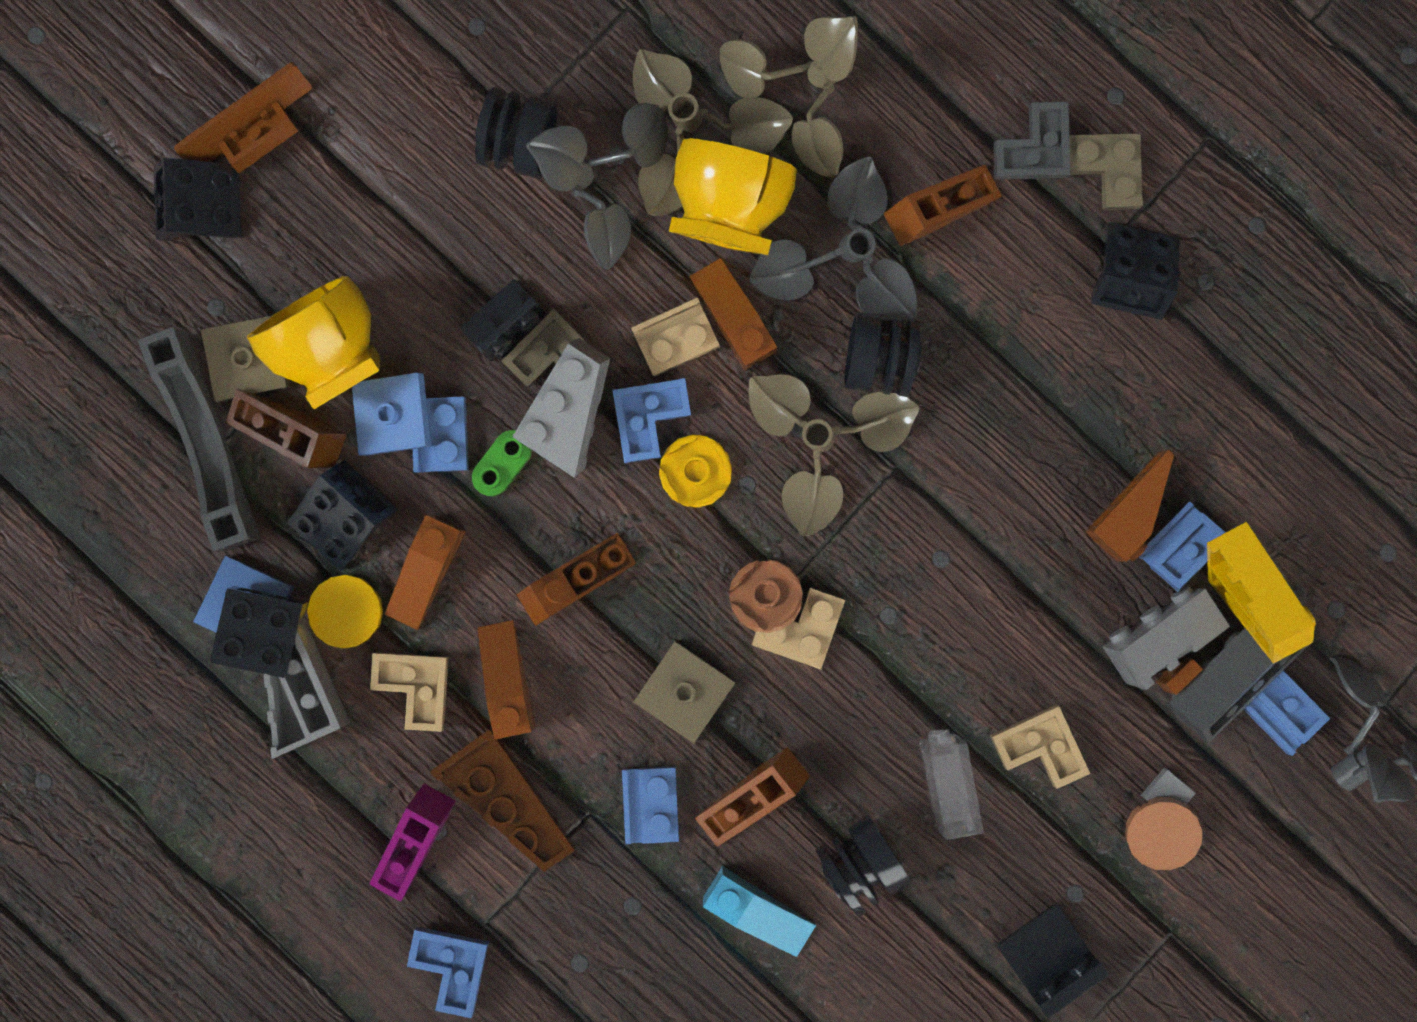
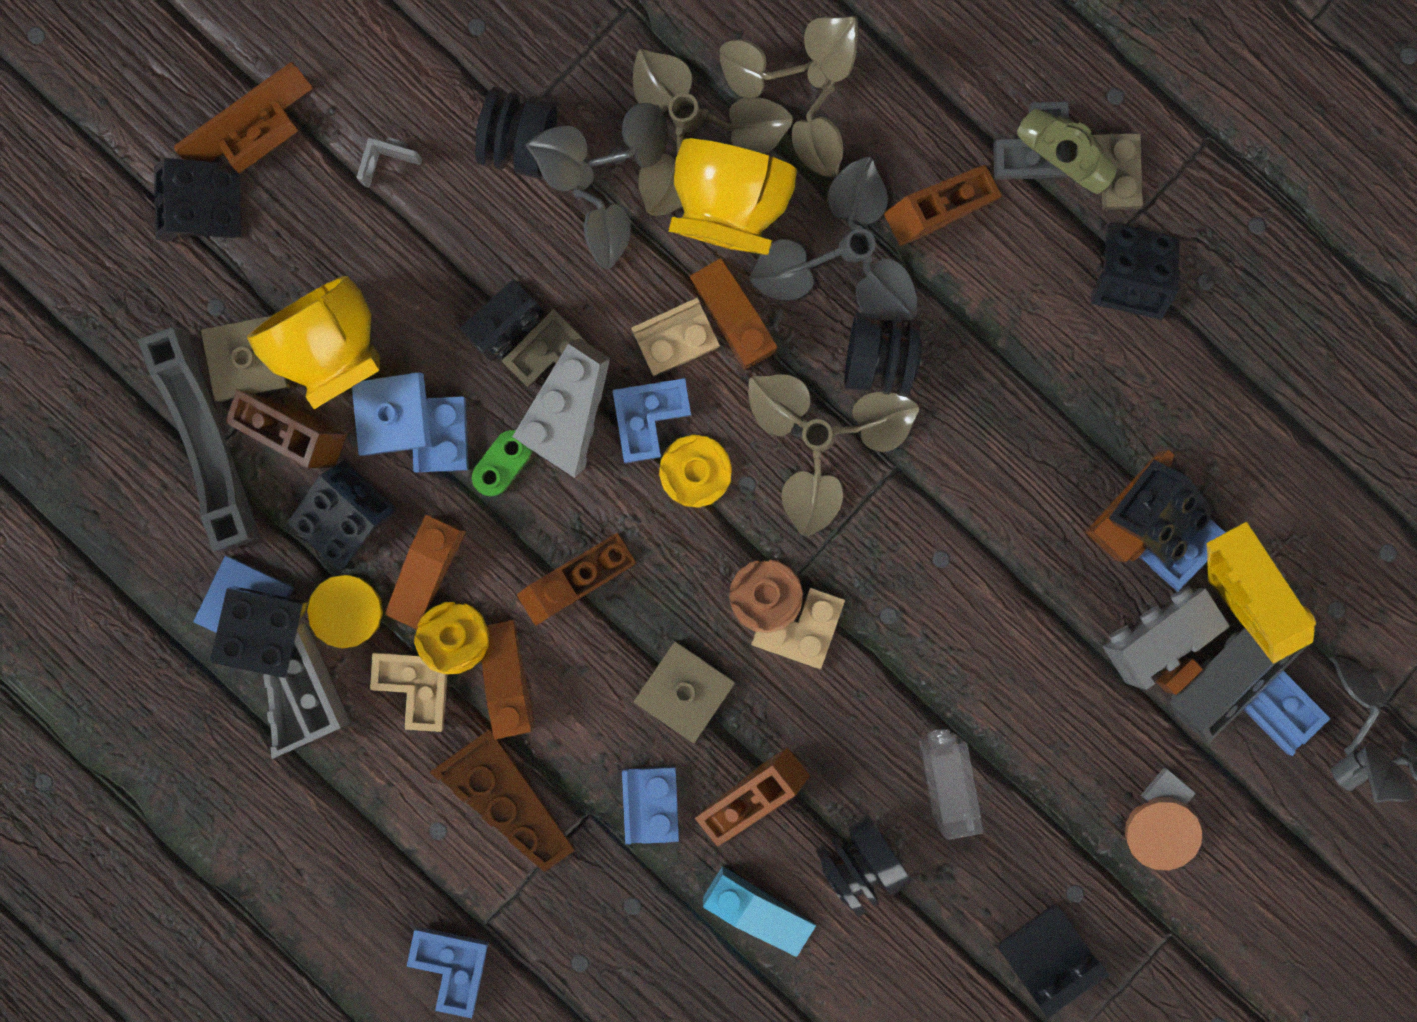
magenta slope [369,783,456,902] -> none
tan plate [990,705,1090,789] -> none
none -> light grey bracket [357,138,422,187]
none -> yellow tile [414,602,489,674]
none -> olive piece [1017,109,1117,194]
none -> black bracket [1108,459,1213,569]

